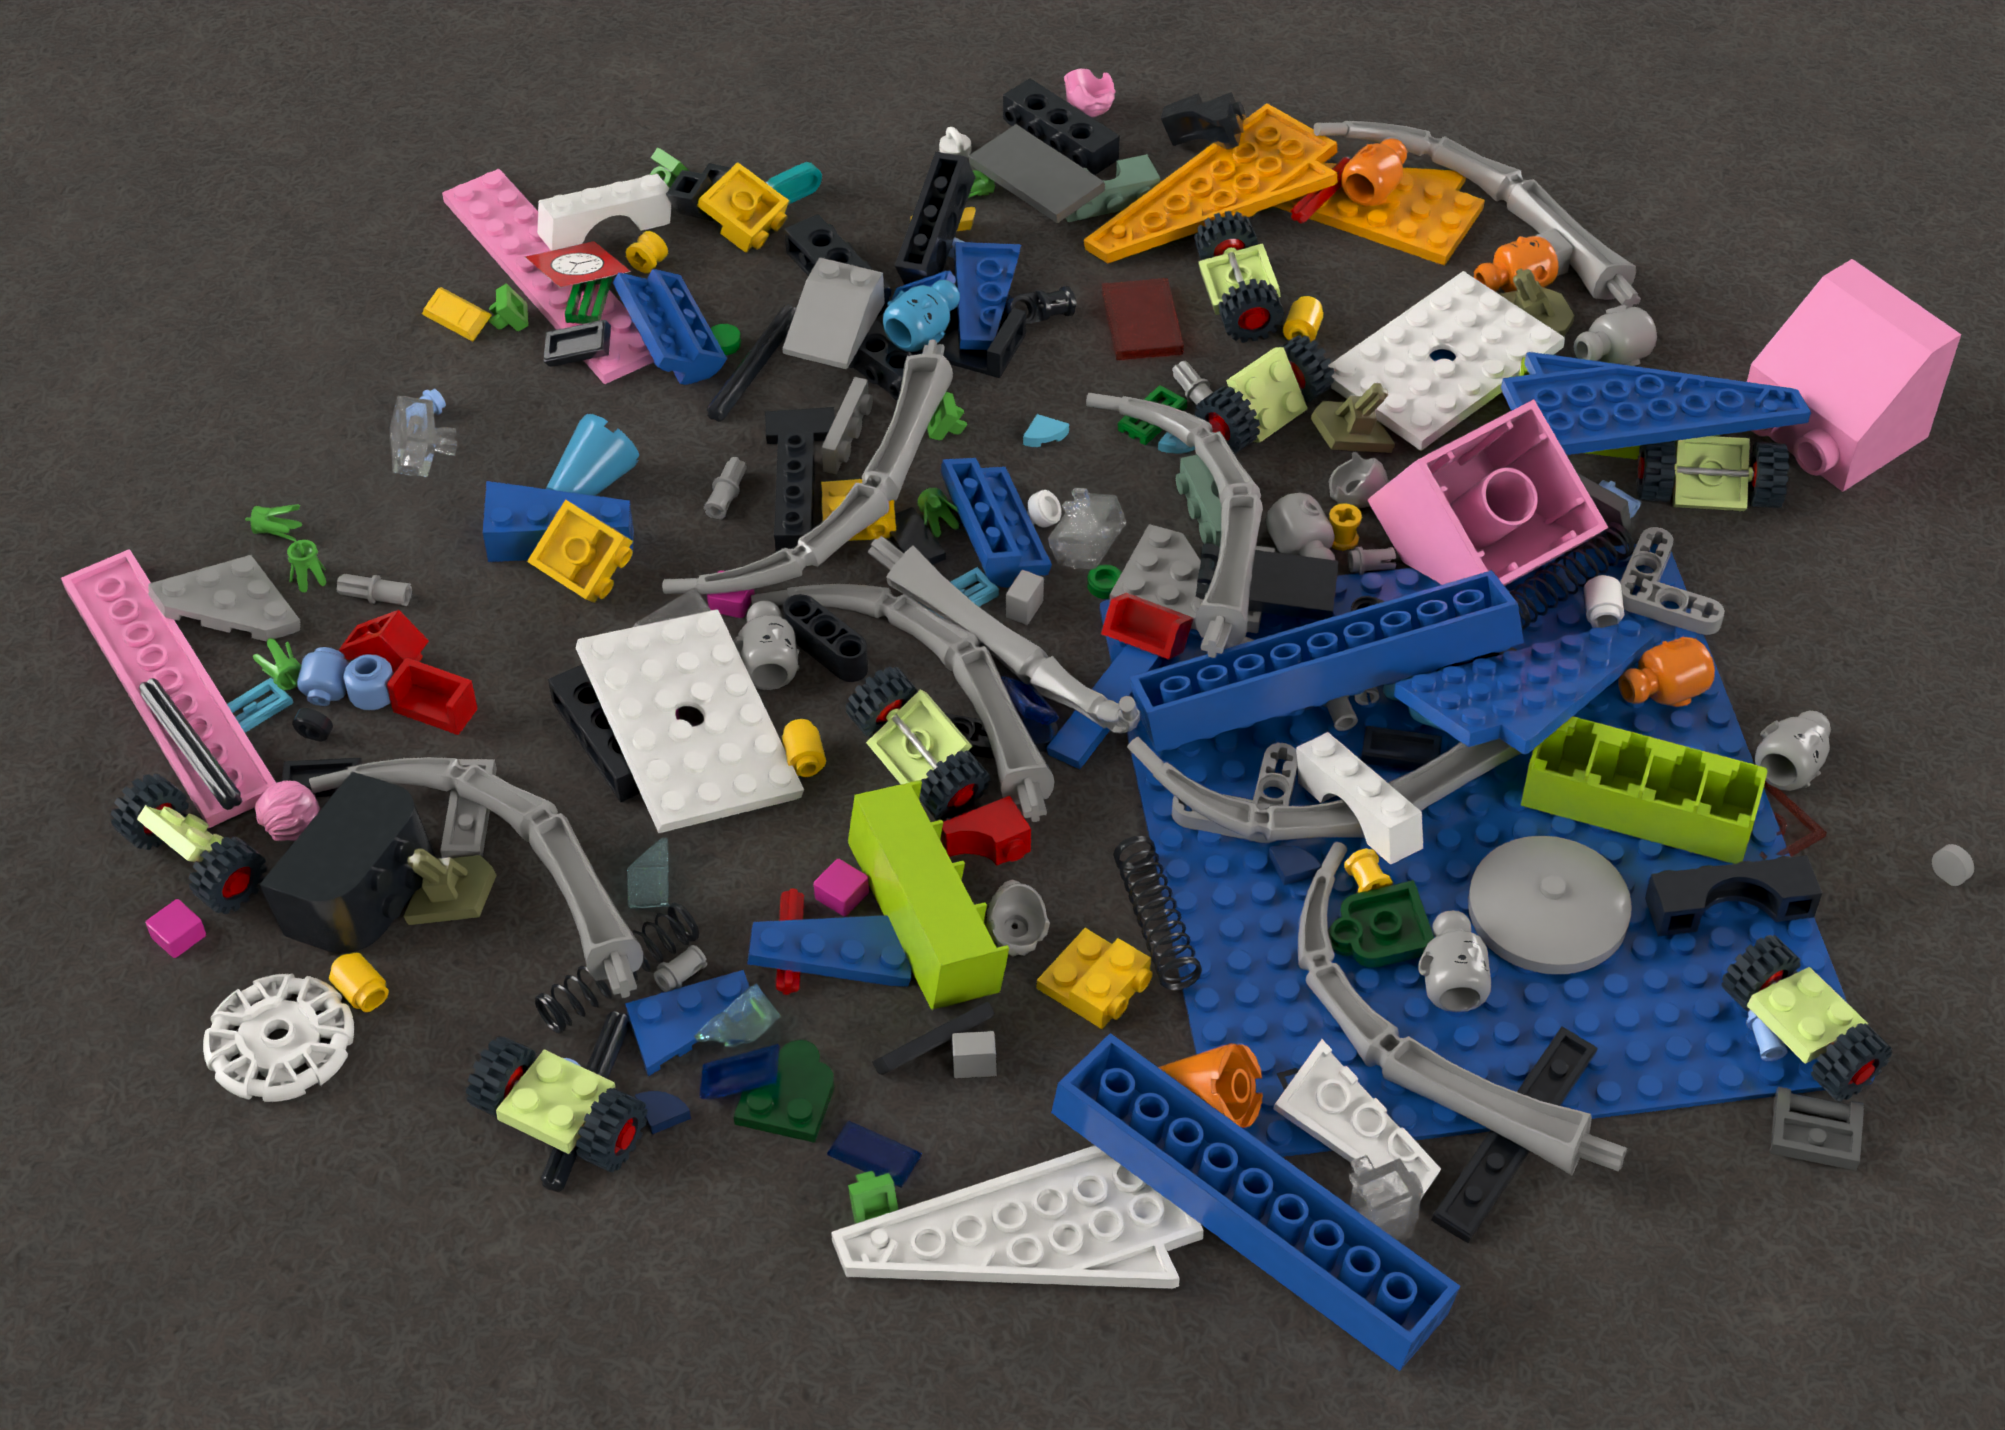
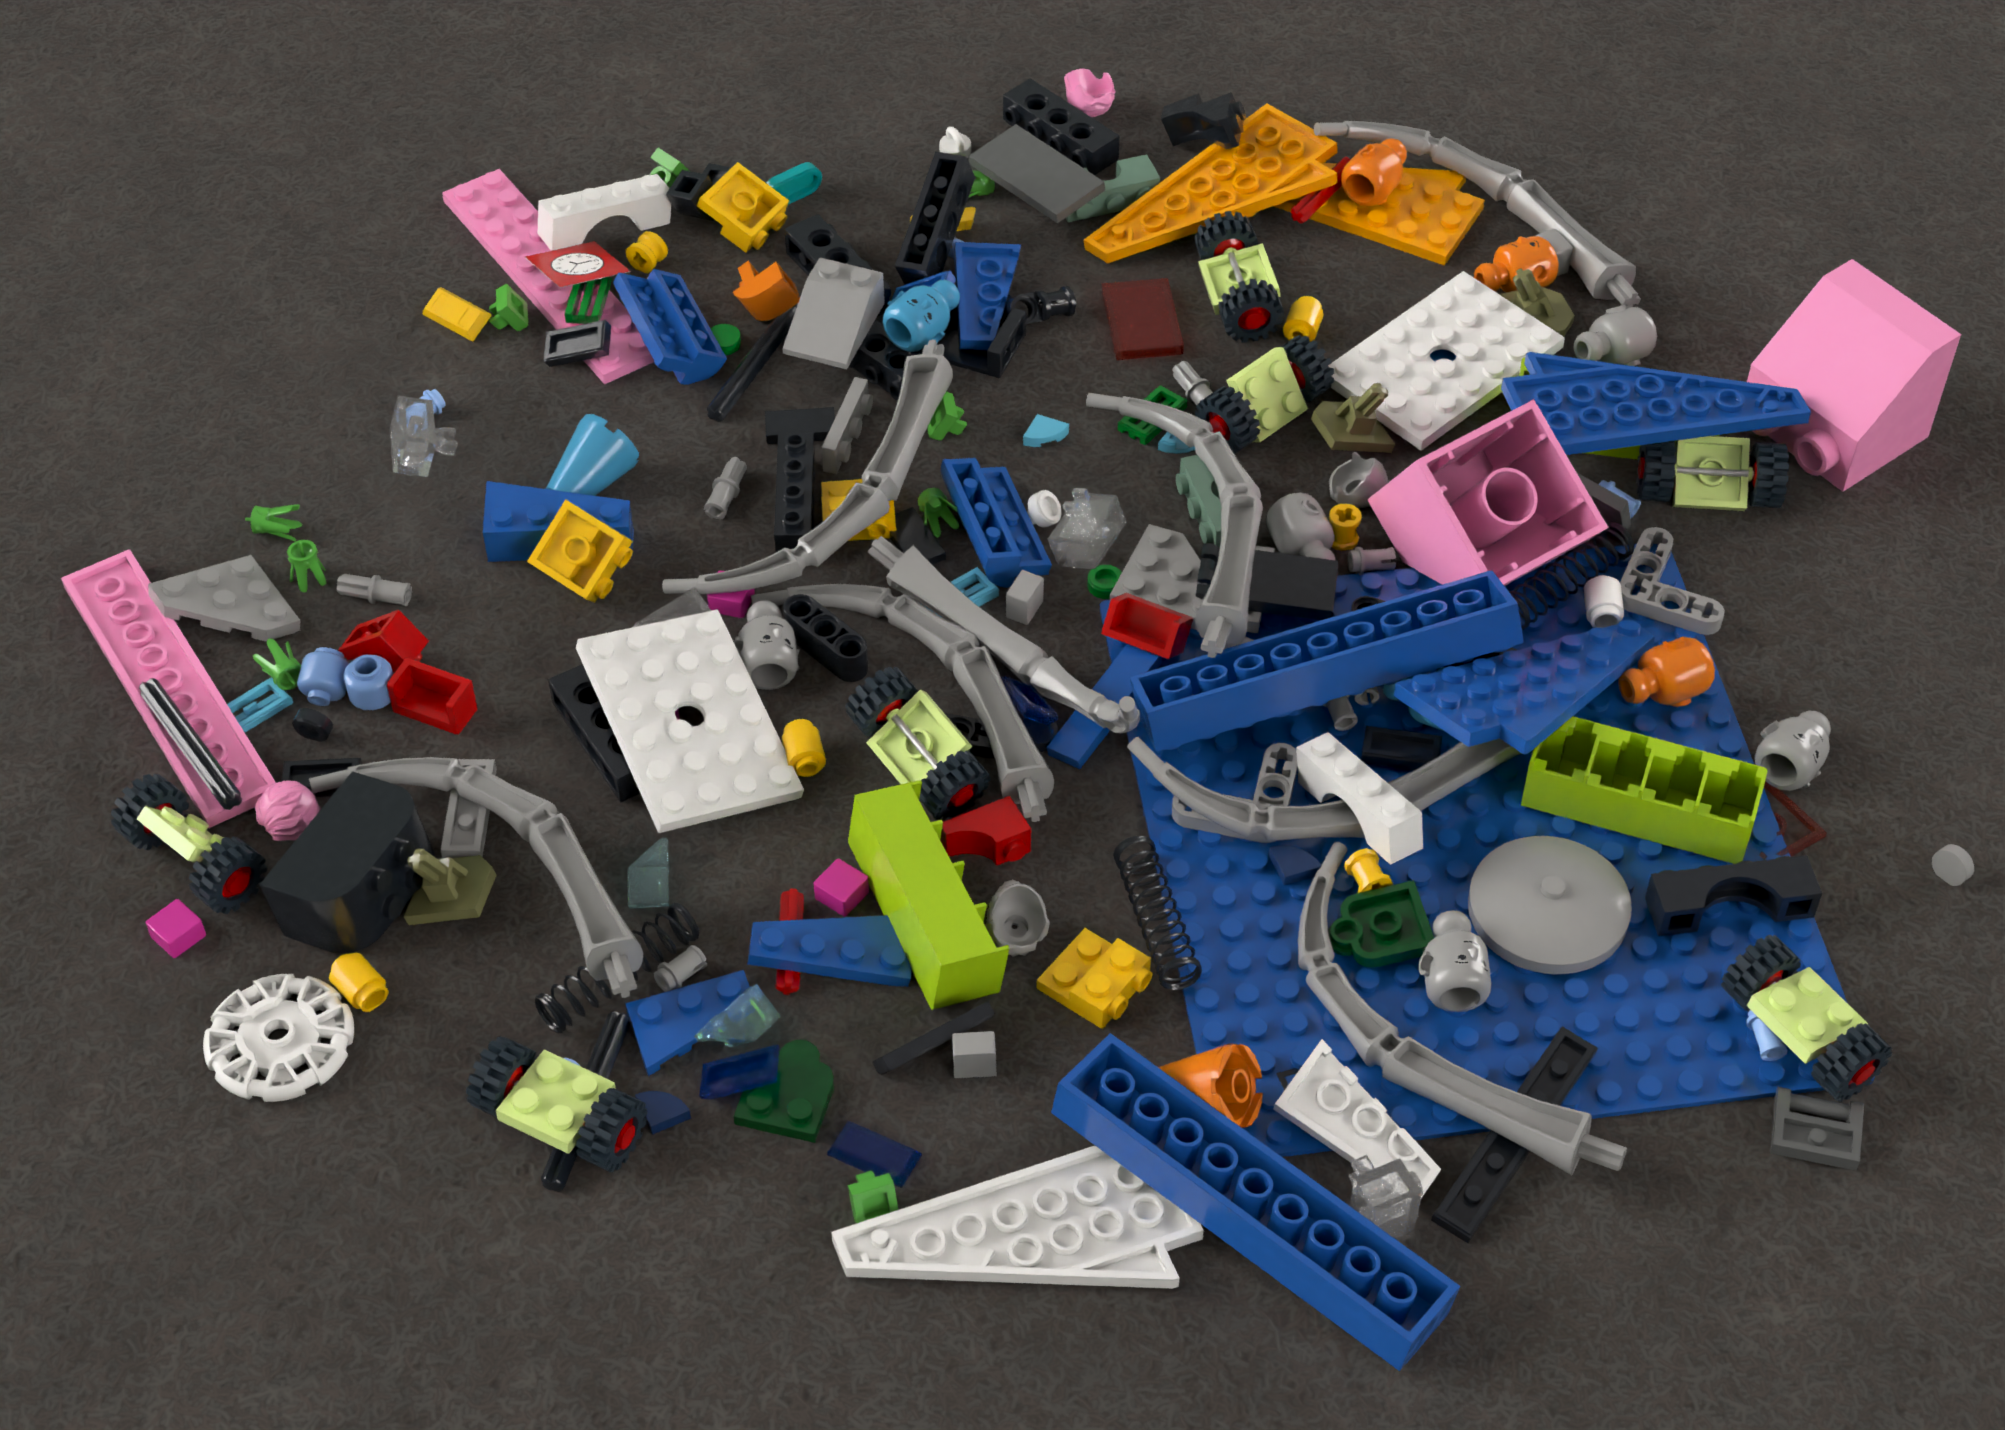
none -> orange brick [733,260,800,321]

